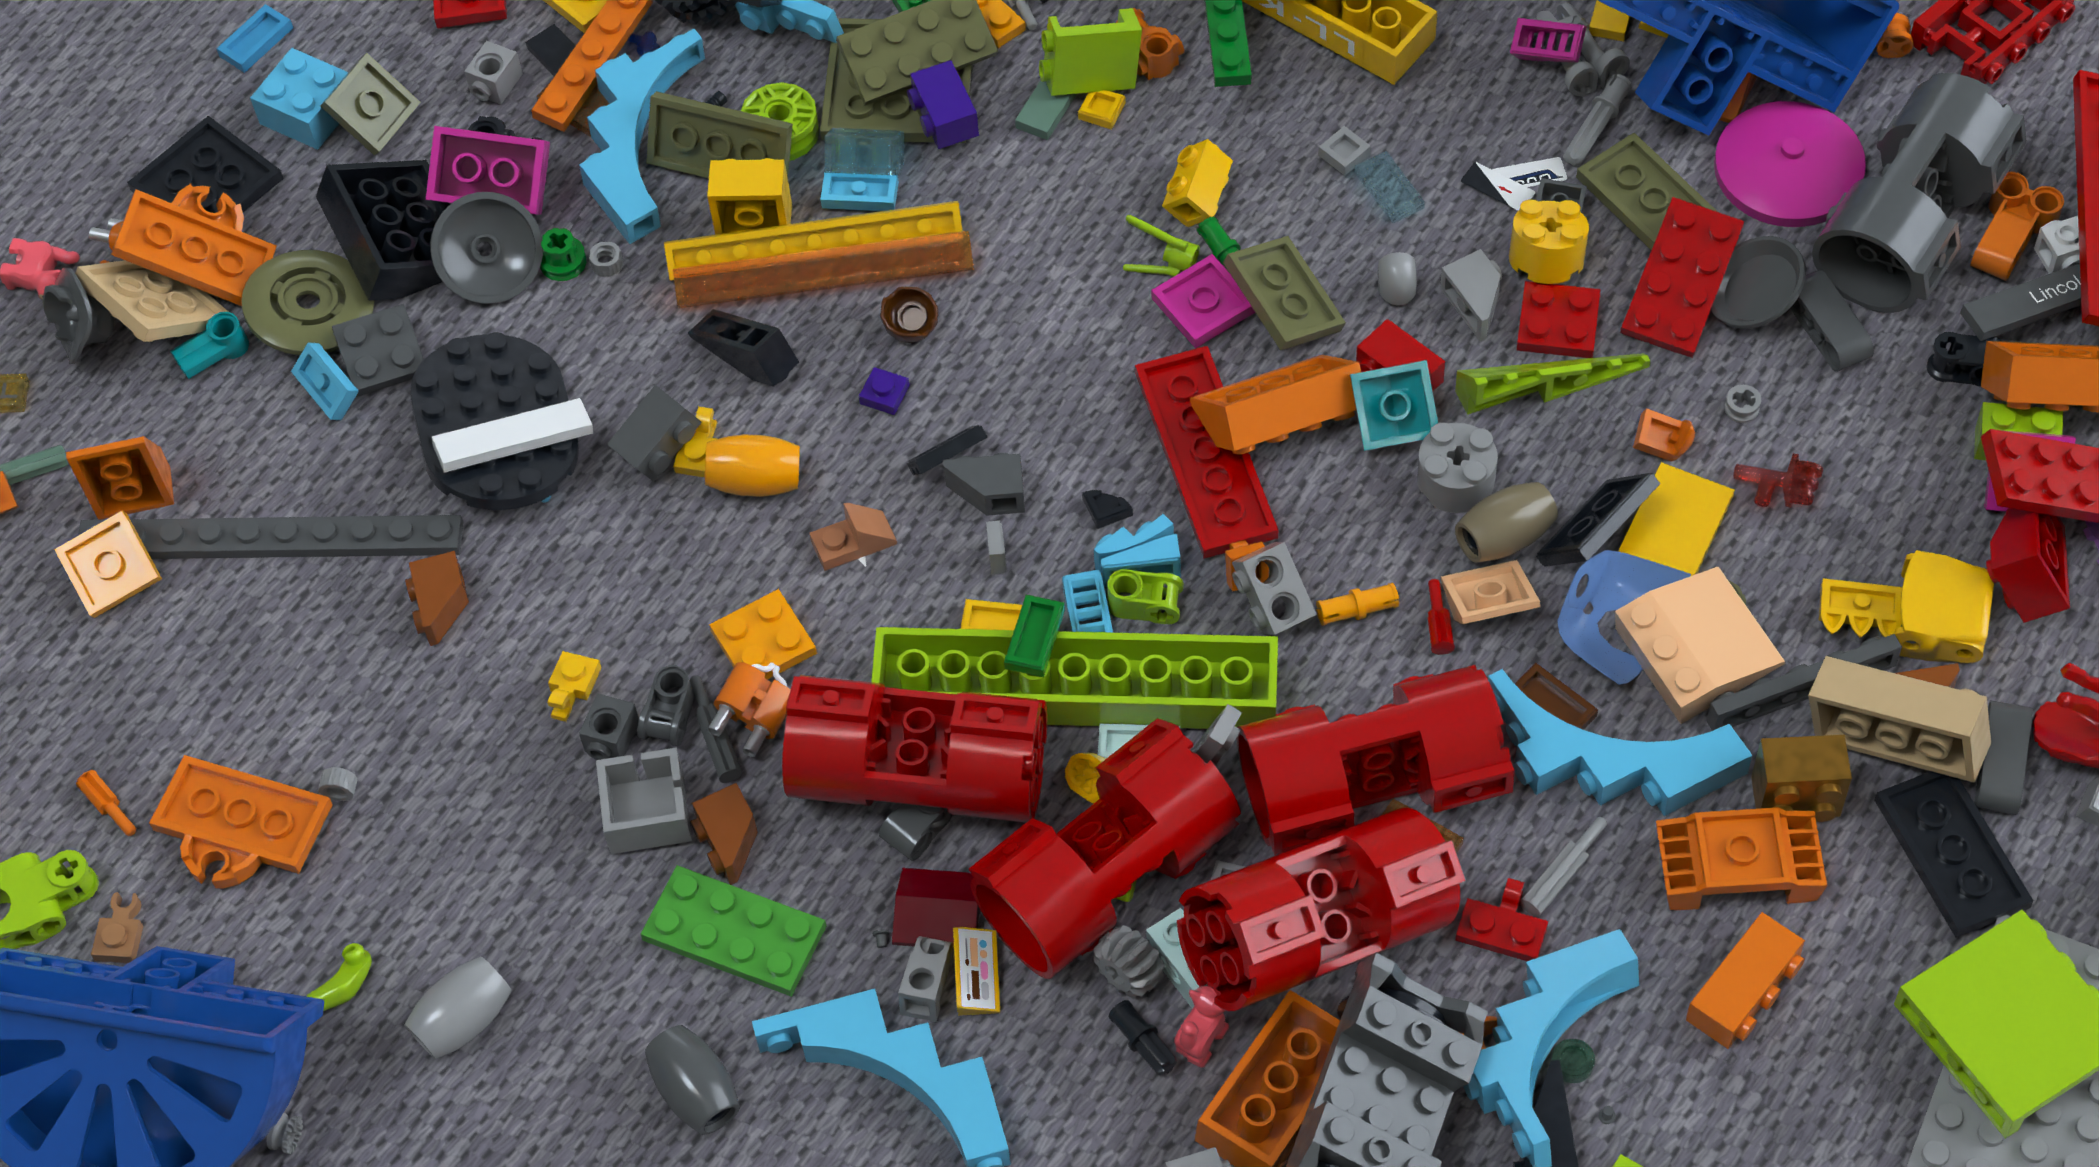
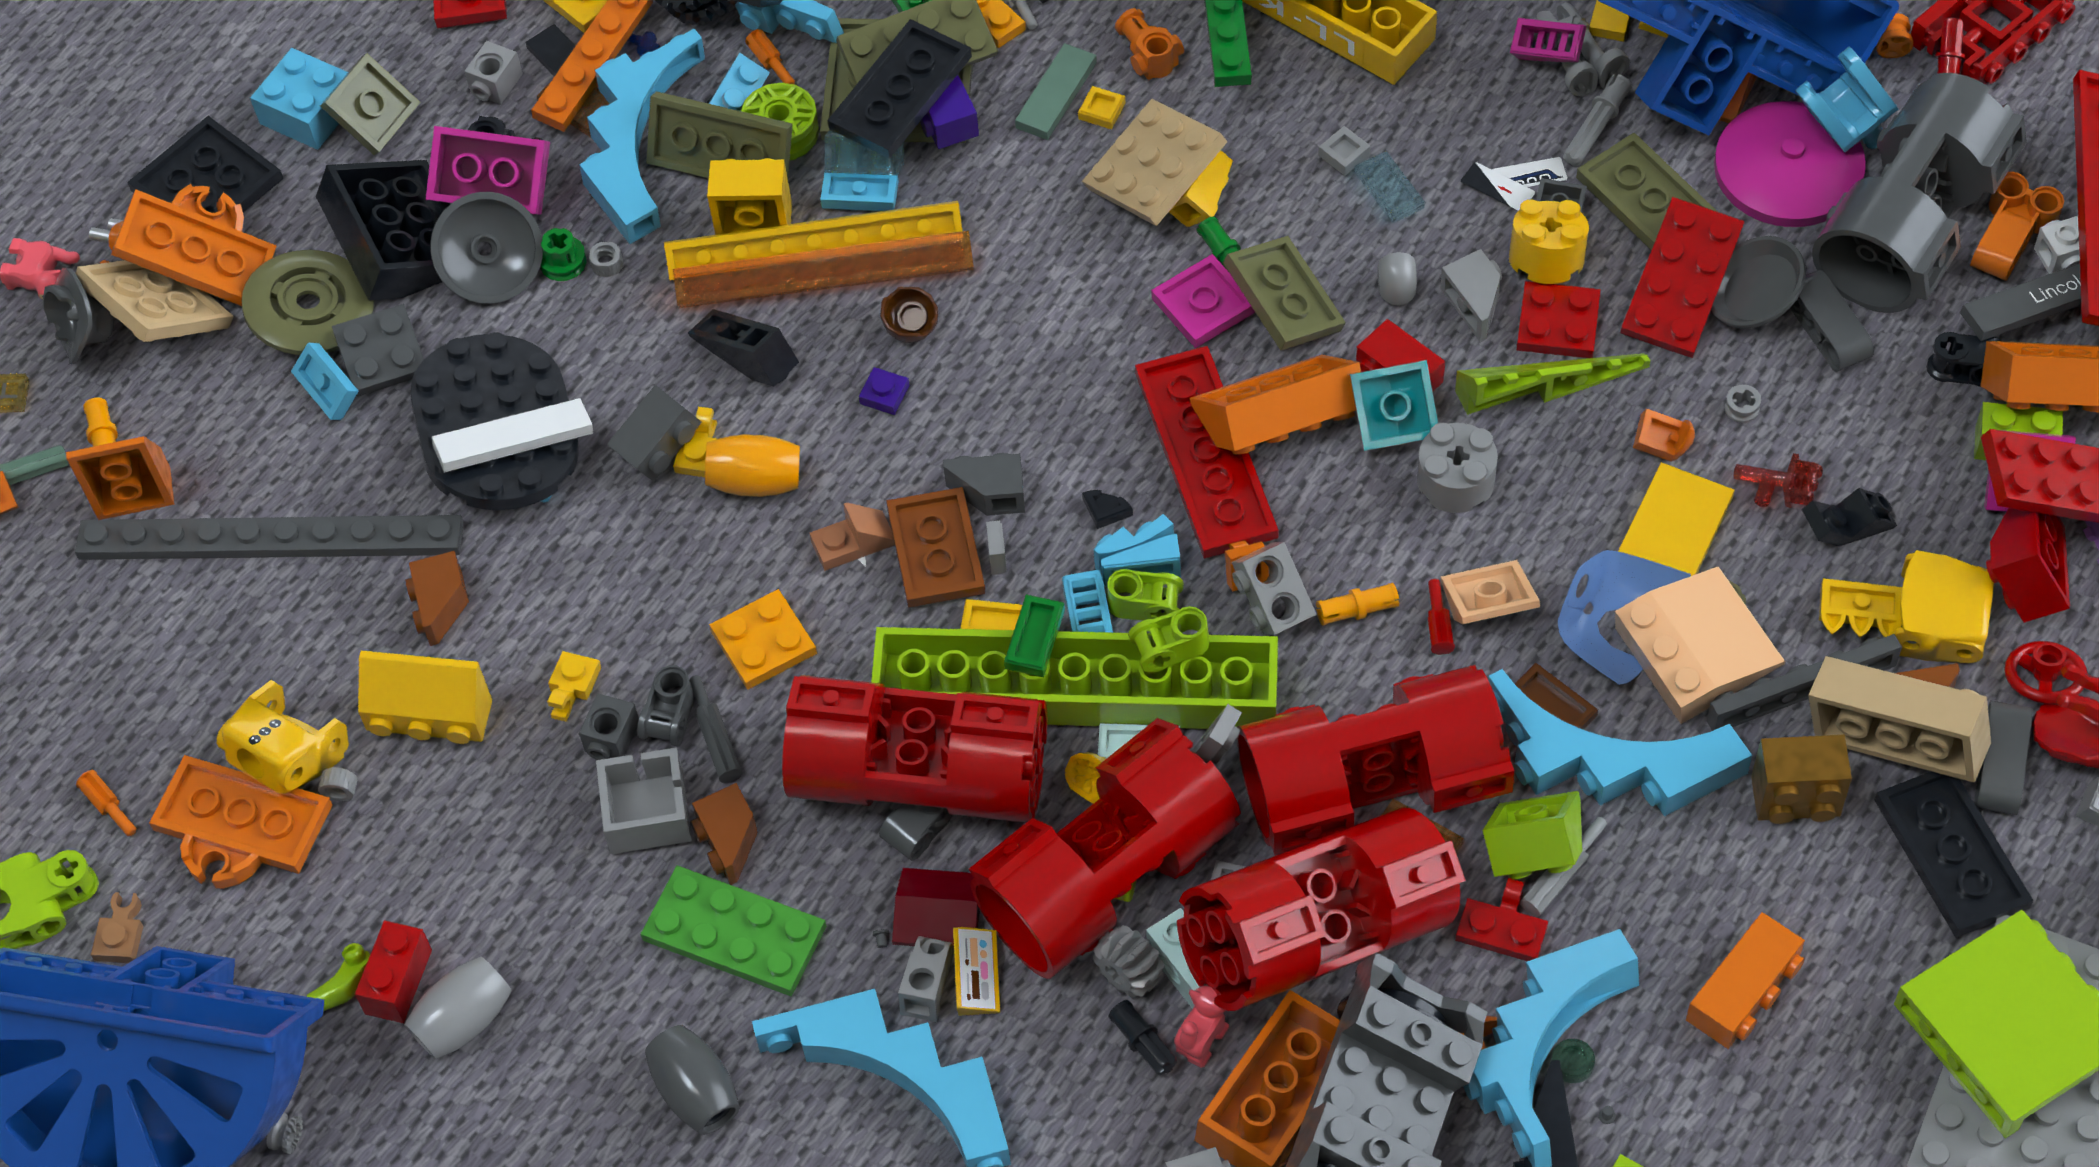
plate [54,511,162,618] -> none
teal piece [170,312,249,379] -> none
dark azure tile [216,4,293,73] -> none
orange piece [708,662,791,757] -> none
black tile [907,425,988,475] -> none
lime panel [1039,8,1142,96] -> none
lime plant [1123,215,1200,277] -> none
dark tan piece [1455,482,1558,563] -> none
black tile [1536,473,1660,567] -> none
orange plate [1656,807,1828,910] -> none
none -> light orange pin [83,397,118,447]
none -> yellow piece [217,680,349,794]
none -> red brick [355,920,432,1024]
none -> yellow slope [358,650,492,744]
none -> medium azure piece [709,53,770,111]
none -> orange axle [745,29,795,84]
none -> black plate [827,19,972,159]
none -> dark orange plate [886,487,985,608]
none -> tan plate [1082,99,1227,226]
none -> lime piece [1128,606,1210,673]
none -> lime slope [1482,791,1582,879]
none -> medium azure piece [1795,46,1899,152]
none -> black slope [1801,488,1897,546]
none -> red axle [1935,18,1965,74]
none -> red piece [2004,641,2088,704]

